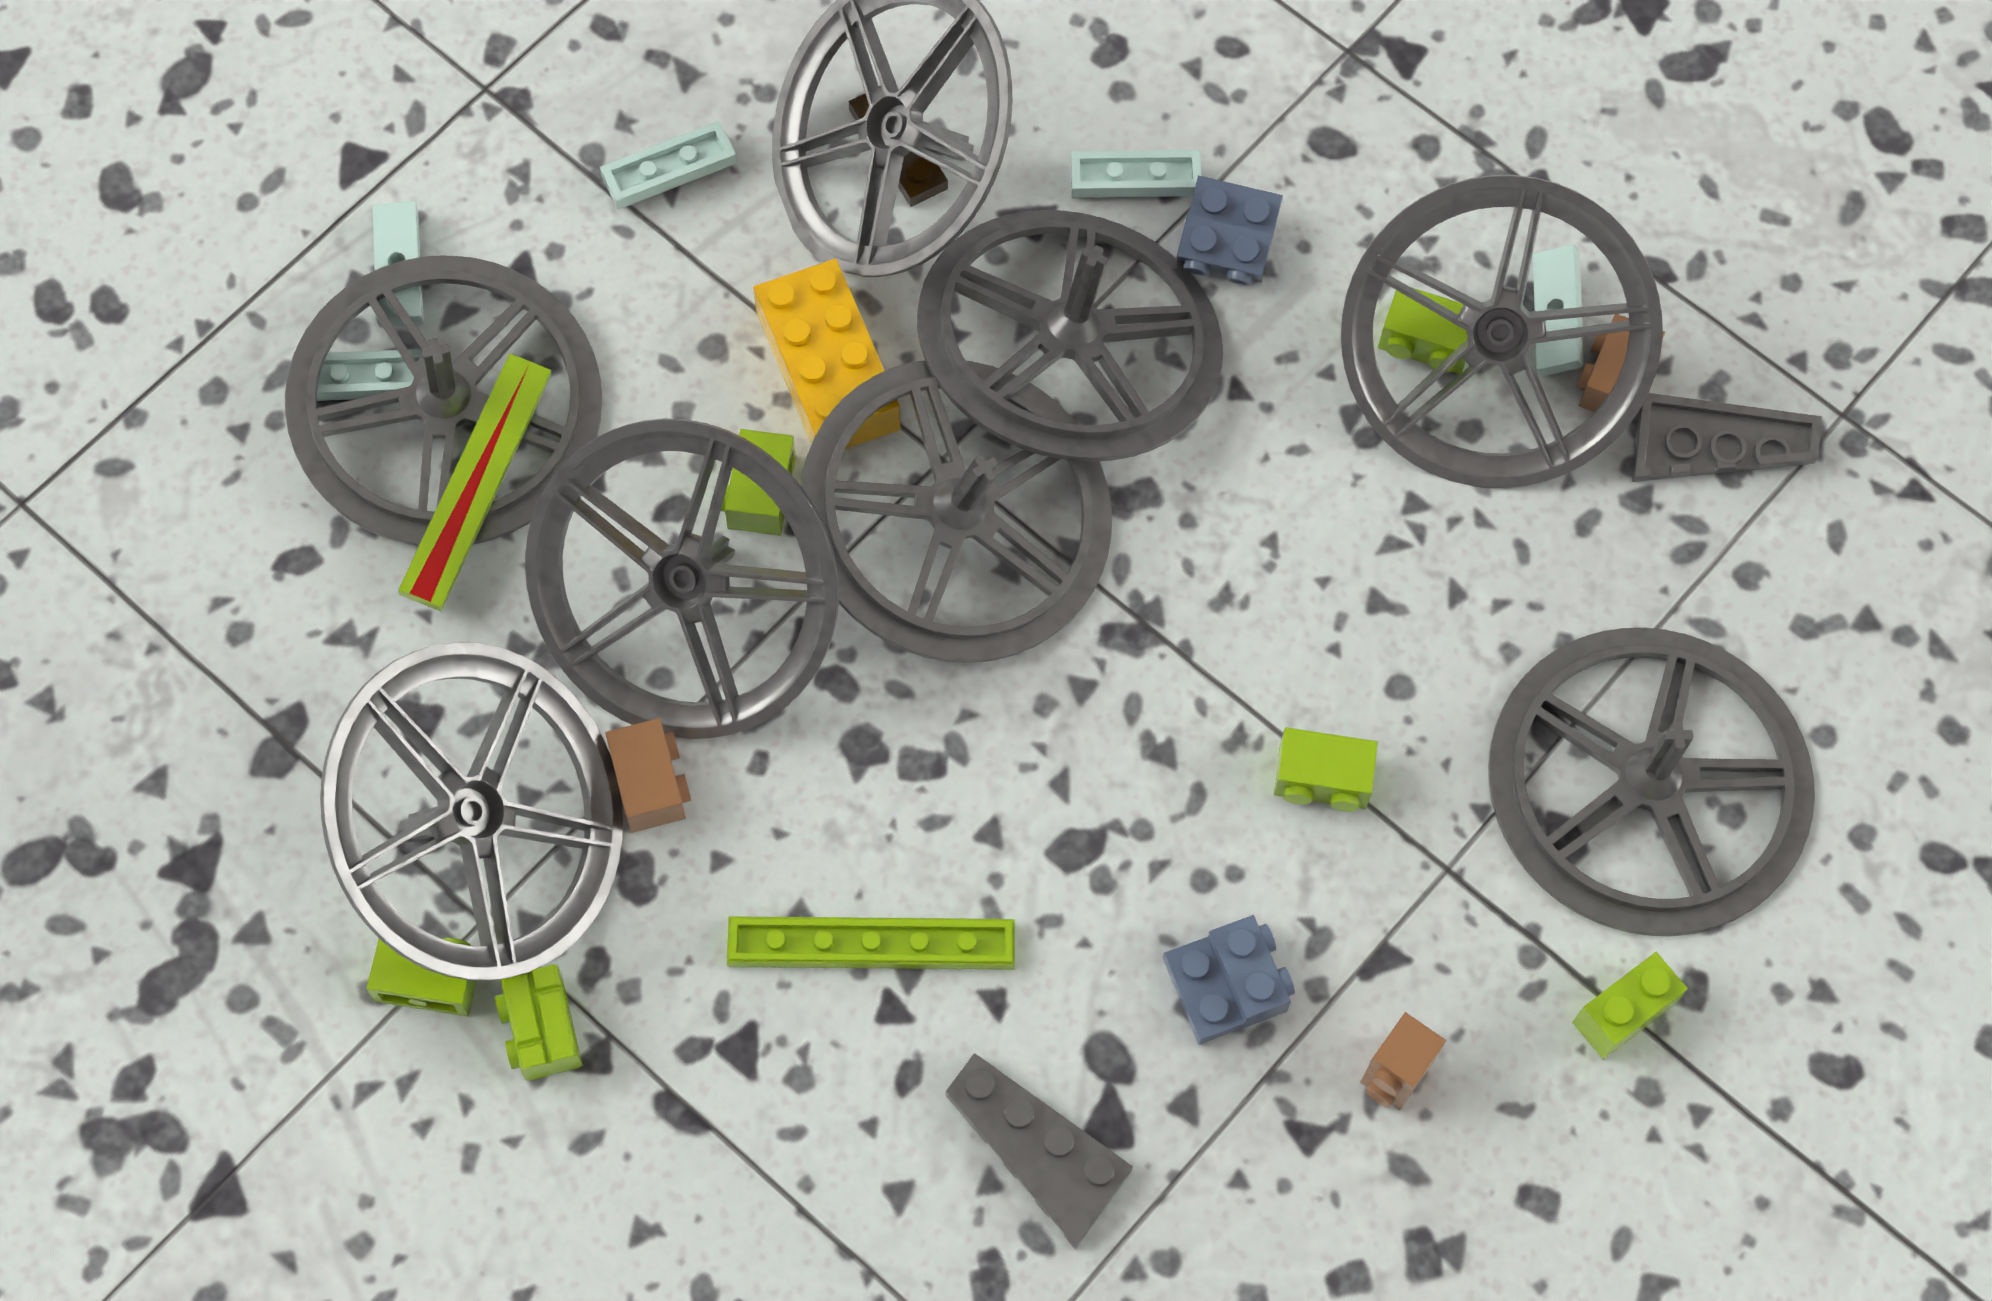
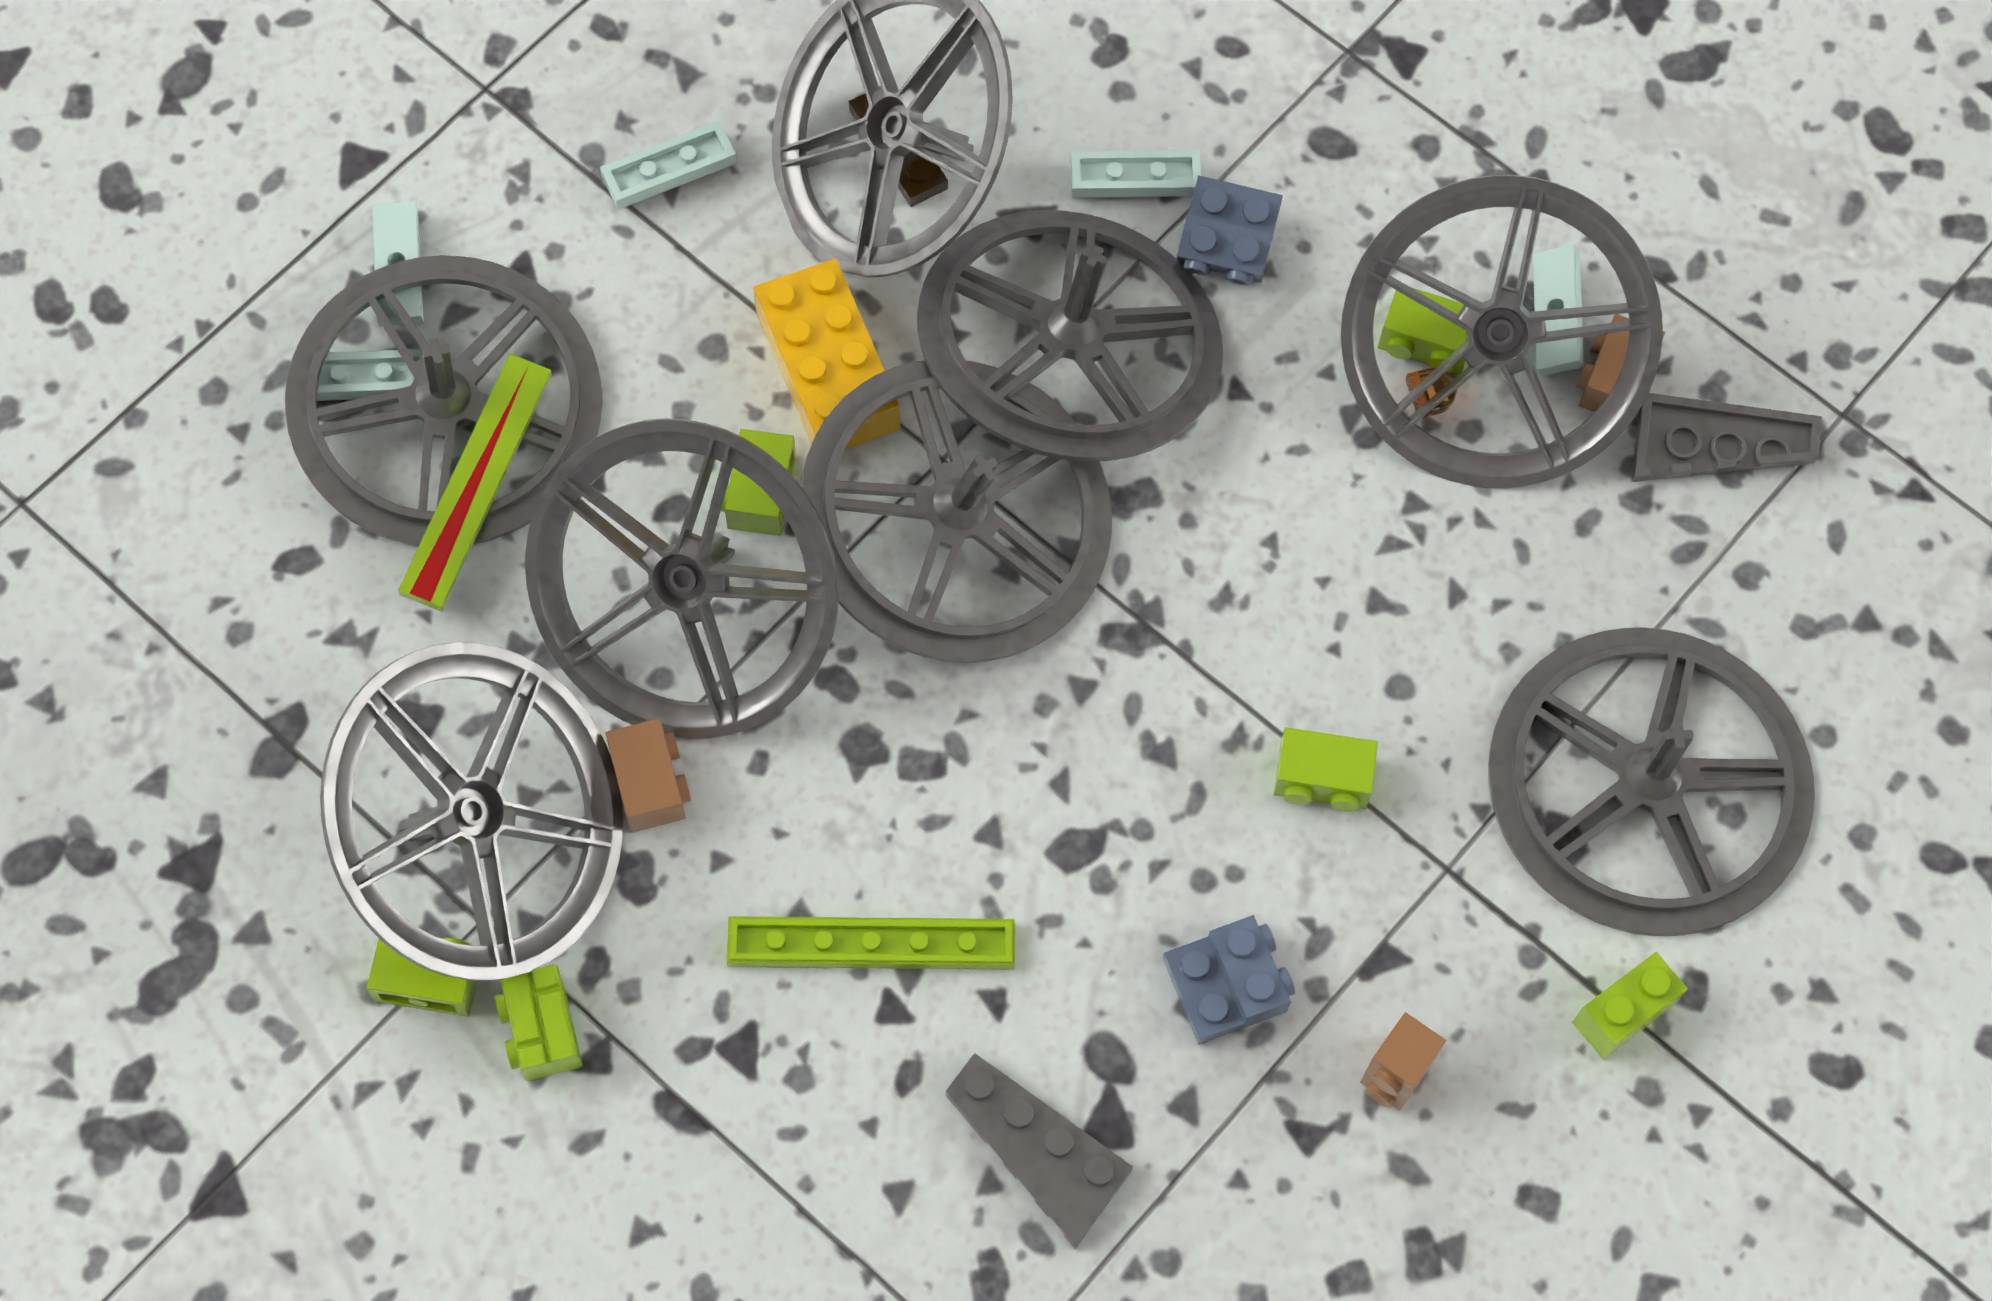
none -> clear orange tile [1405,368,1457,417]

